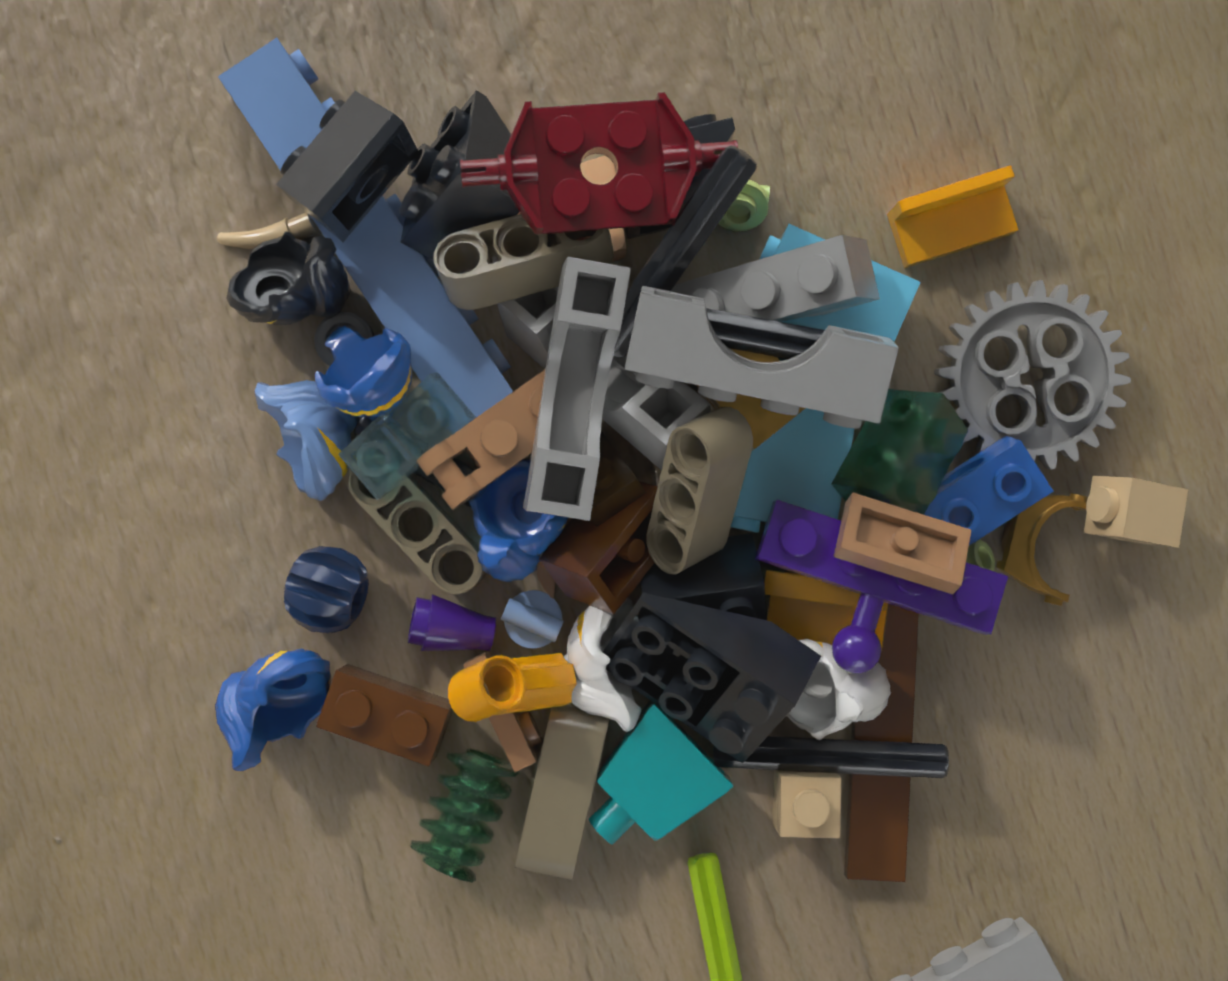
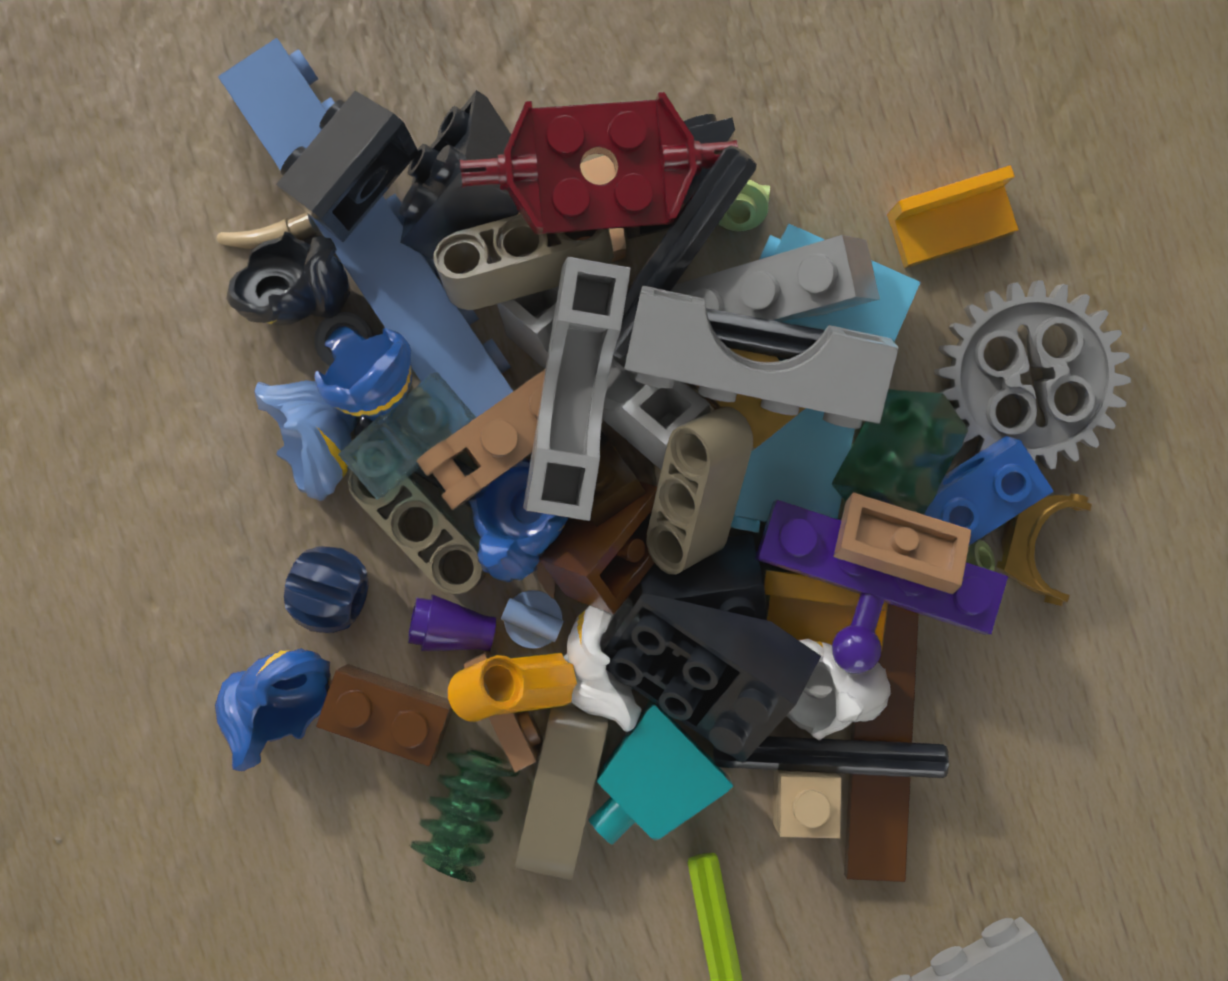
tan brick [1084,476,1188,548] -> none

